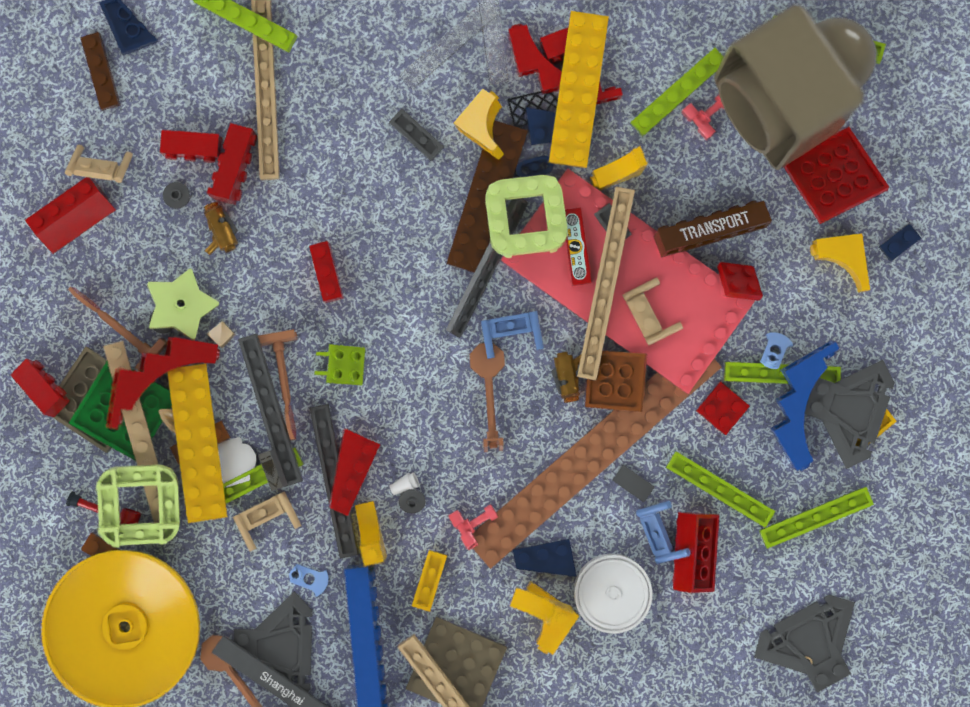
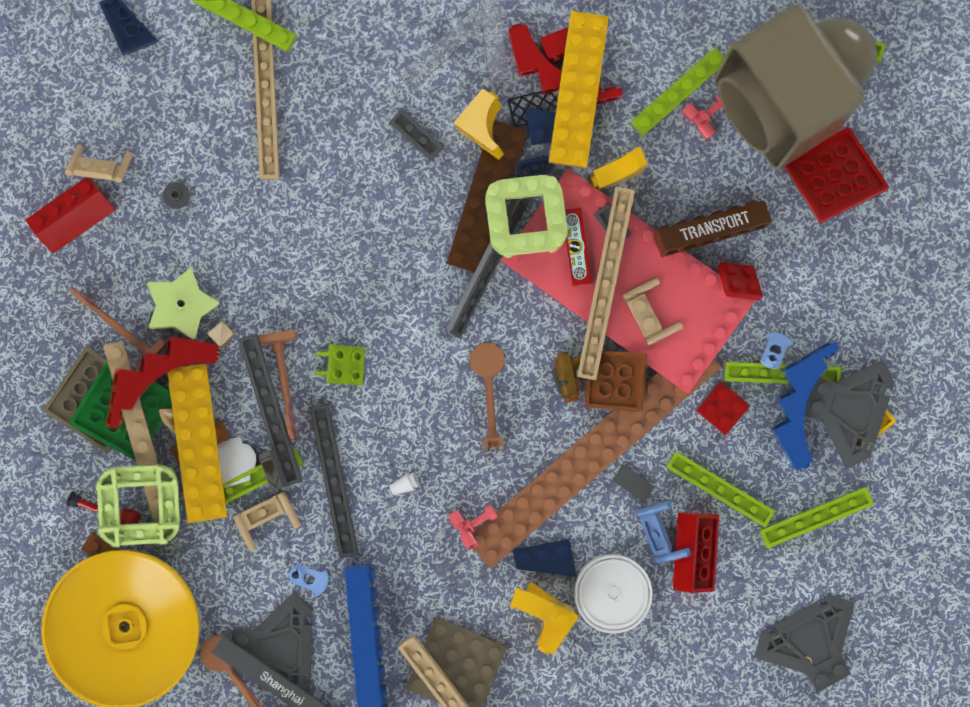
red brick [10,358,70,417] -> none
reddish brown plate [80,32,121,111] -> none
red brick [160,130,222,163] -> none
pearl gold piece [204,202,238,255] -> none
red wedge [207,123,257,205] -> none
red brick [309,241,344,303] -> none
red wedge [329,428,380,516] -> none
yellow arch [355,501,387,566] -> none
dark grey piece [399,489,426,513] -> none
yellow plate [412,550,447,612] -> none
medium blue plate [481,311,544,359] -> none
yellow arch [810,233,870,293] -> none
dark blue plate [879,223,921,262] -> none

